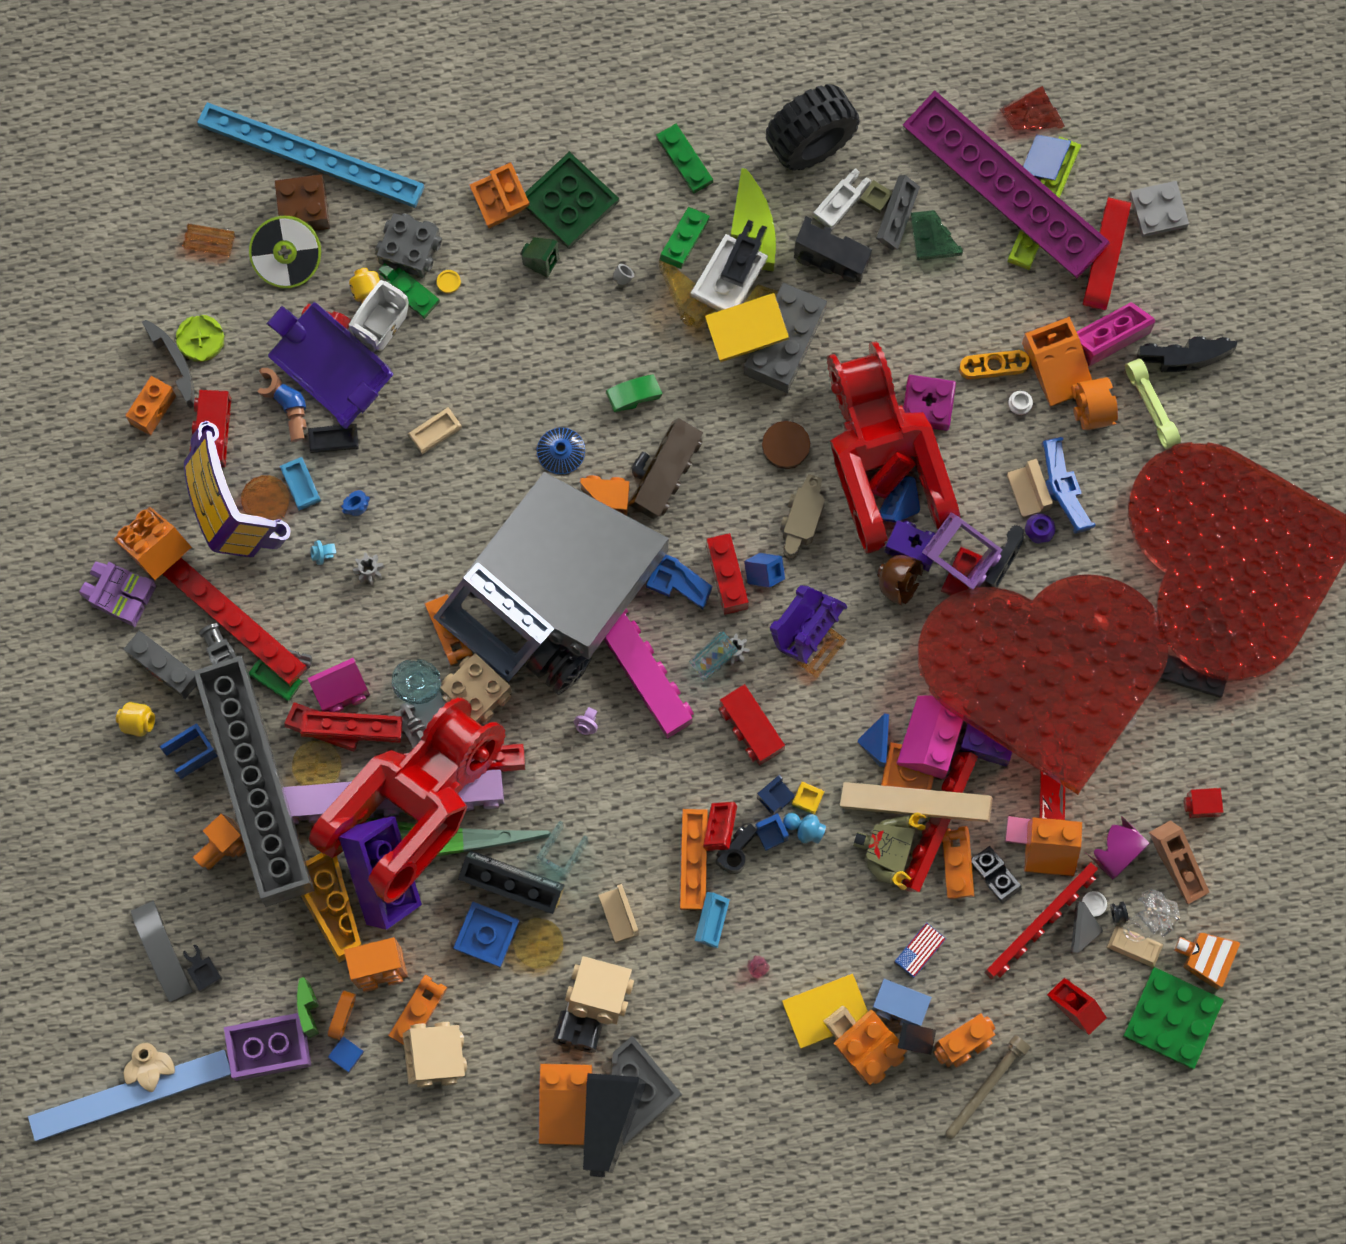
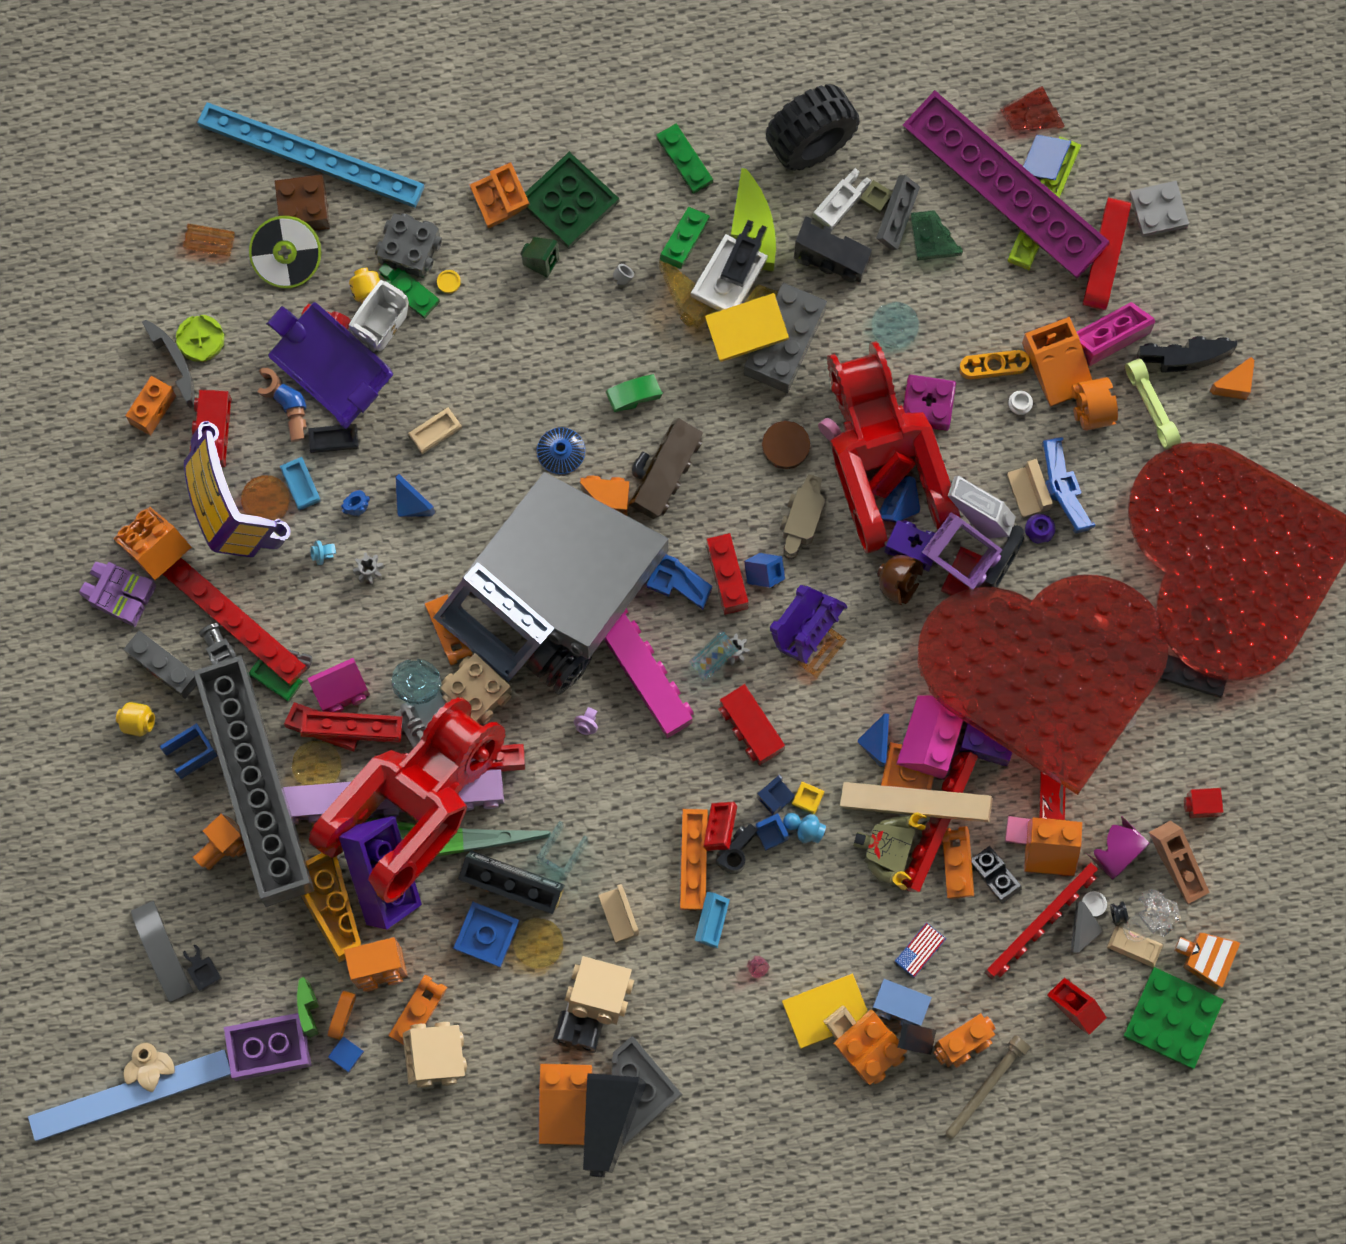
none -> blue slope [396,474,435,517]
none -> bright pink tile [818,418,841,441]
none -> clear light blue tile [871,302,919,349]
none -> light grey slope [948,476,1016,539]
none -> orange slope [1210,357,1255,400]

